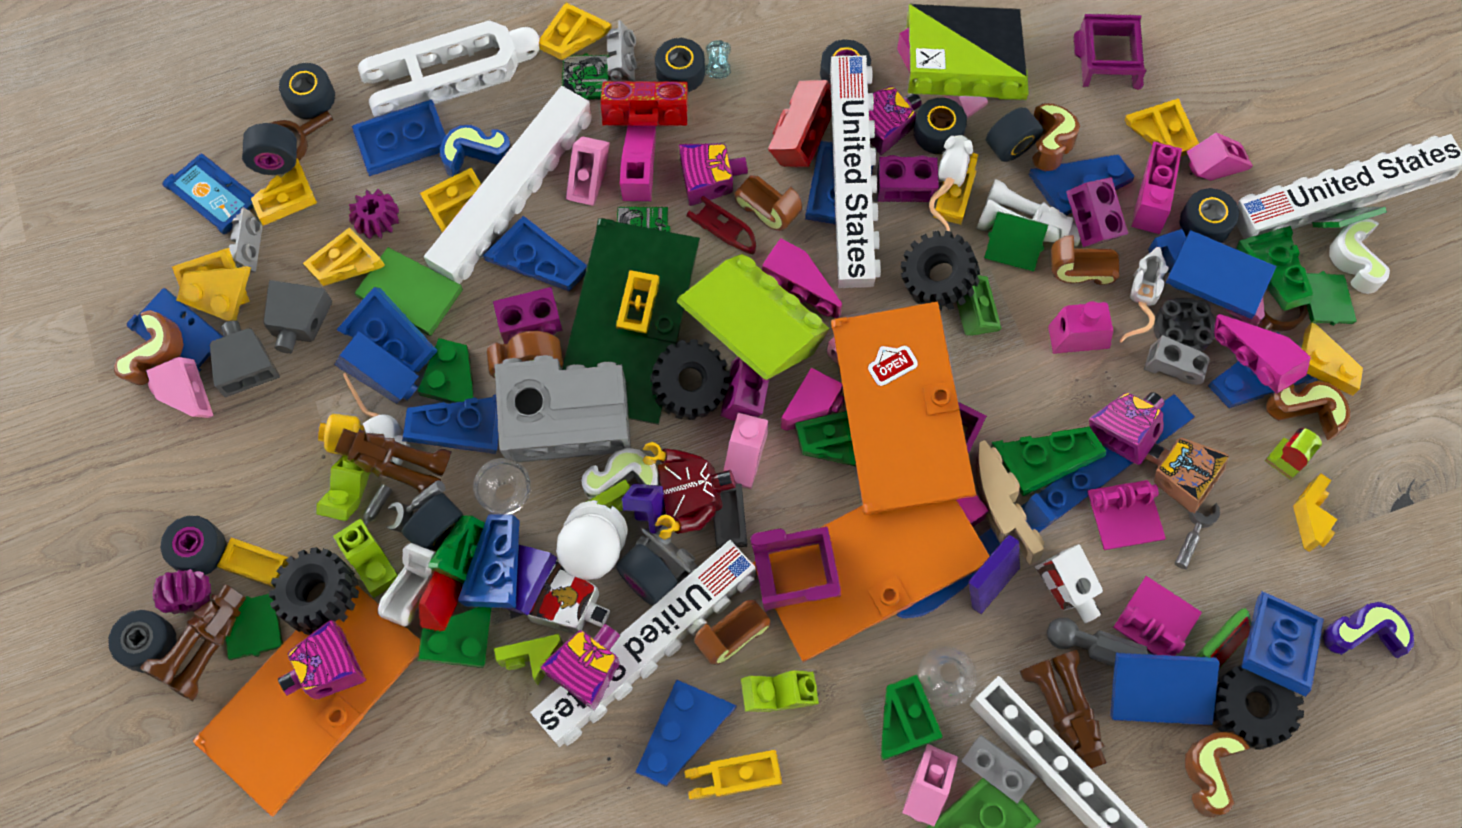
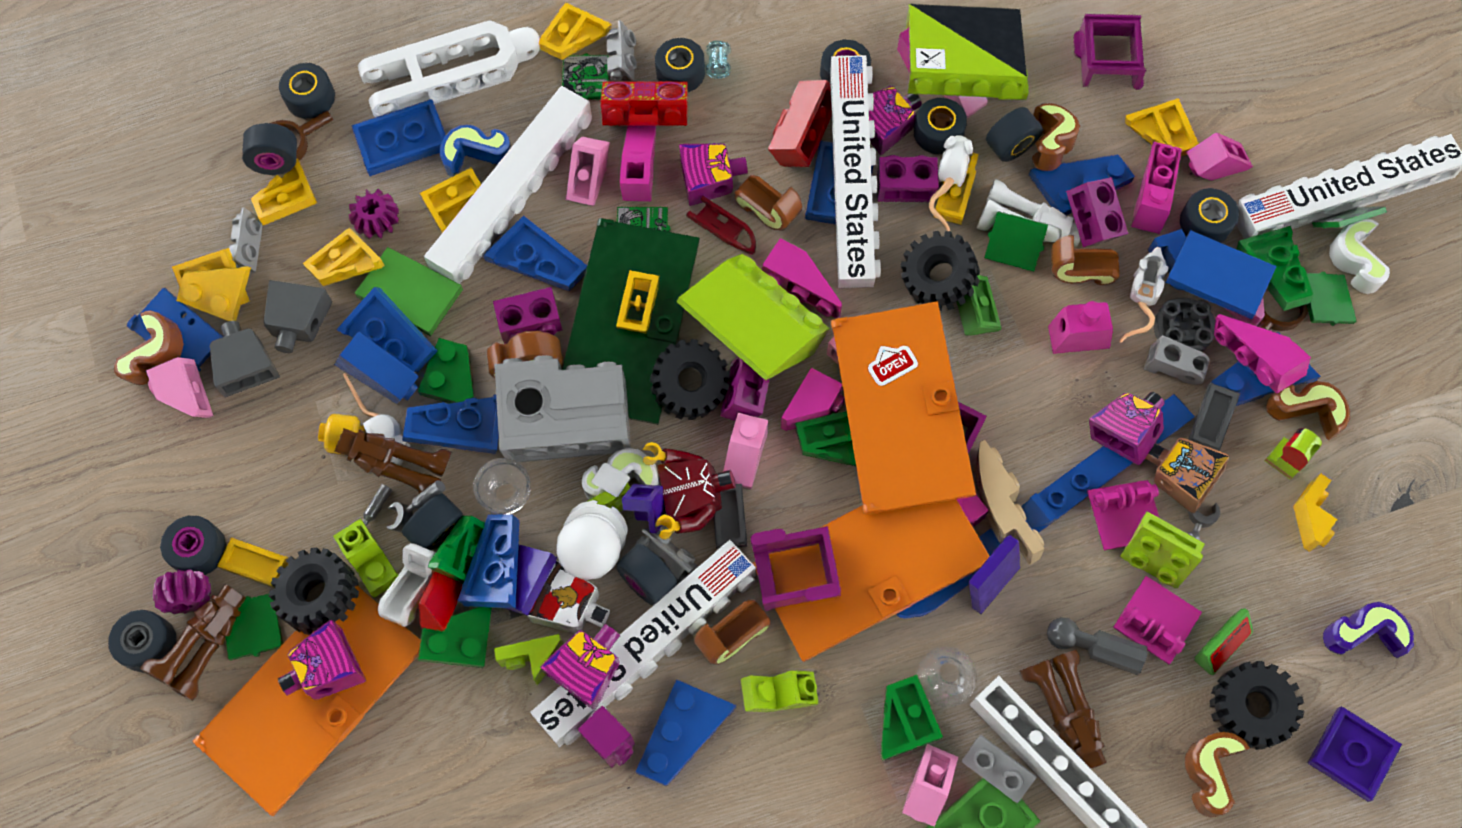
door [163,153,254,235] -> none
lime slope [316,455,371,521] -> none
yellow hinge [684,750,782,800] -> none
green wing [991,426,1106,496] -> none
white torso [1035,544,1103,623] -> none
blue tile [1110,653,1219,725] -> none
blue tile [1241,591,1324,697] -> none
yellow wing [1301,323,1363,396] -> none
none -> magenta brick [577,705,636,768]
none -> white sticker [592,463,630,497]
none -> lime bracket [1120,511,1205,589]
none -> dark grey tile [1188,383,1240,451]
none -> dark purple tile [1307,706,1402,802]

